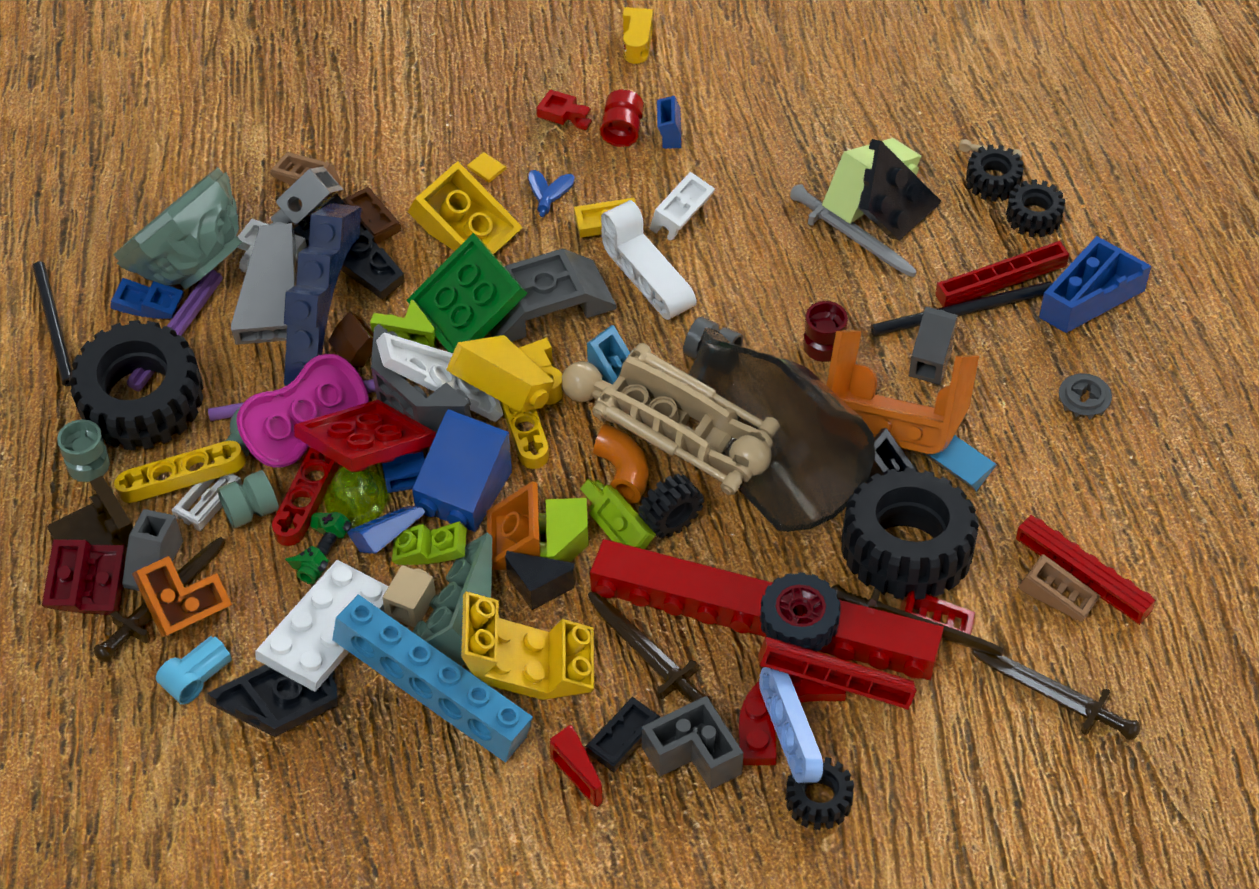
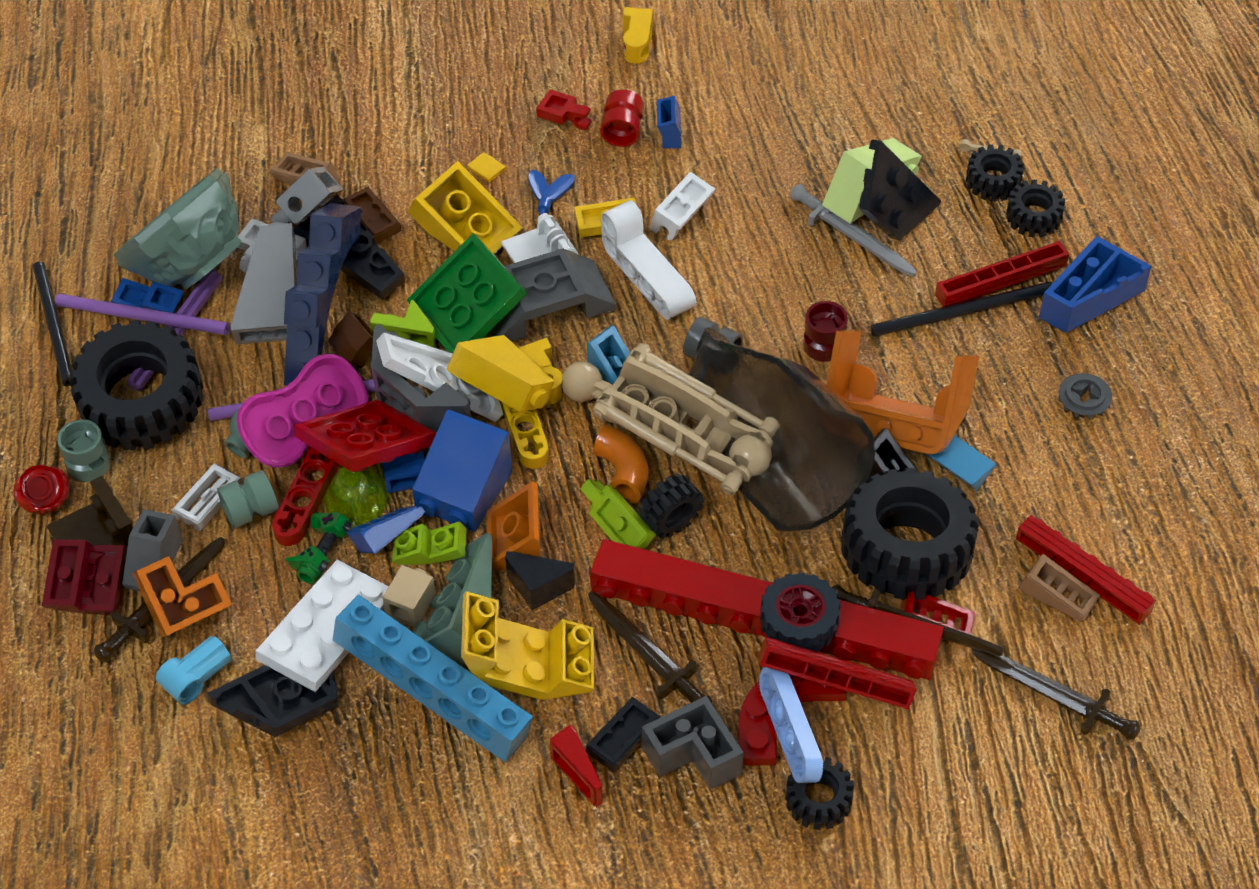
yellow beam [114,440,246,503] -> none
lime slope [539,498,589,562] -> none
dark grey slope [909,307,958,385] -> none
none -> red hair [13,465,70,515]
none -> medium lavender piece [55,294,231,335]
none -> white hinge [501,213,578,263]

